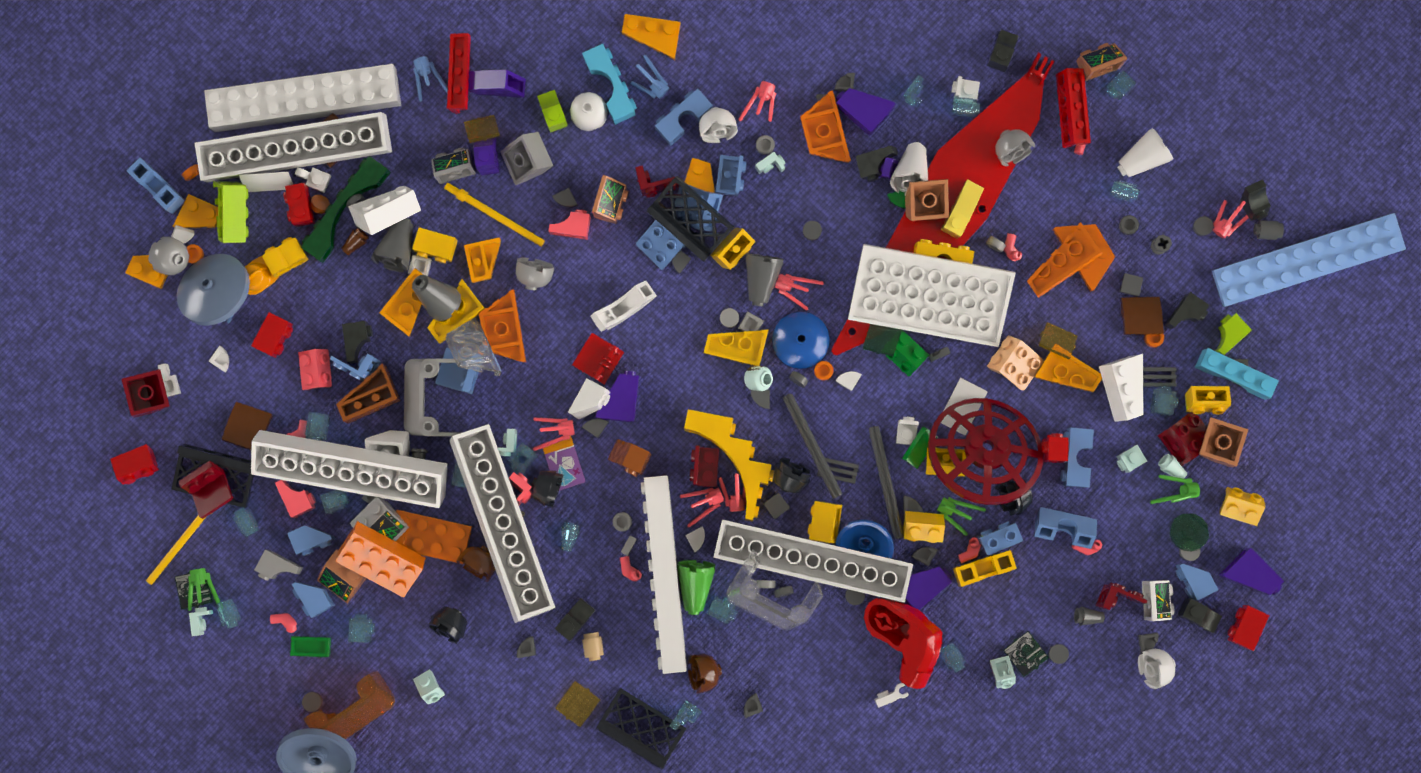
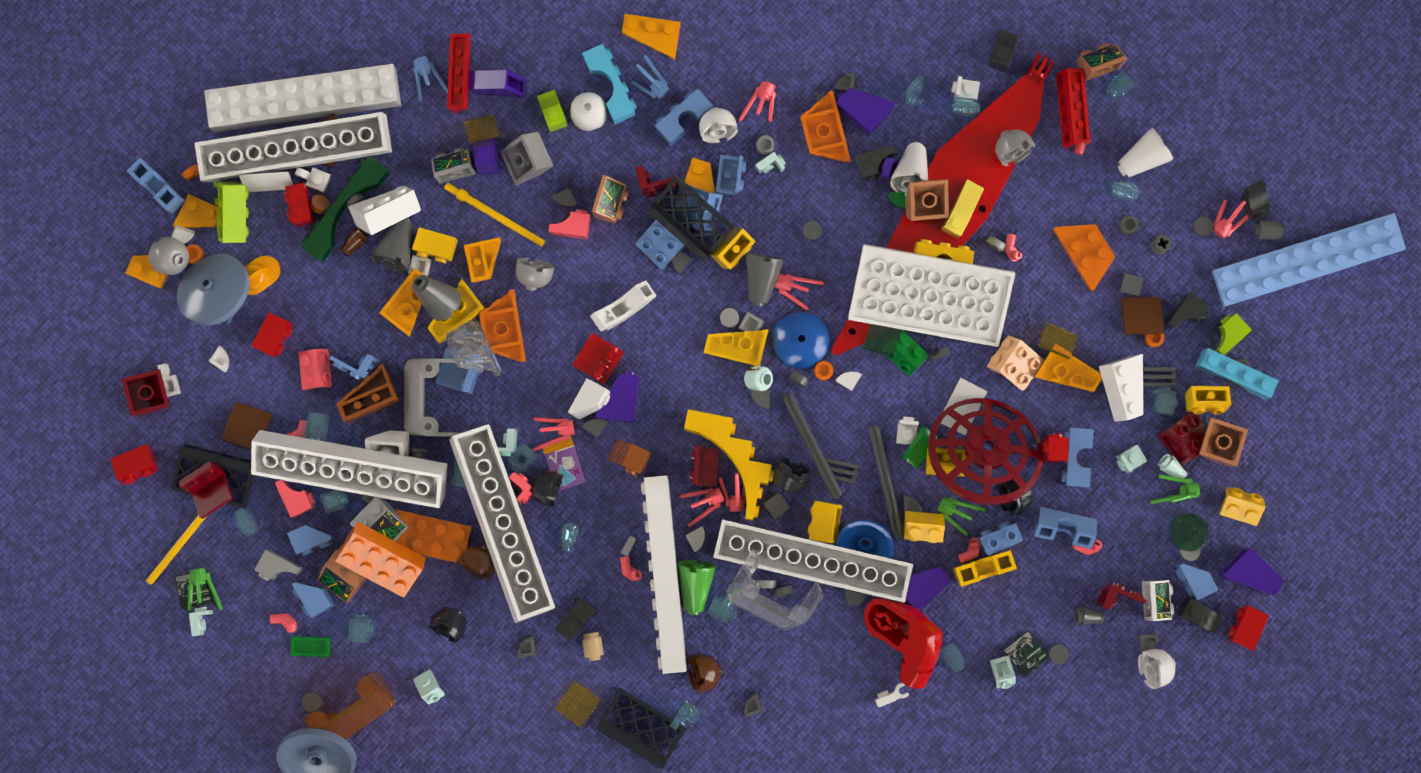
clear light blue brick [217,599,241,629] -> none
yellow brick [262,237,309,278] -> none
pearl dark grey arch [342,321,373,364] -> none
light grey tile [613,512,632,532] -> none
dark grey tile [911,547,938,566] -> none
orange wing [1027,222,1103,298] -> none

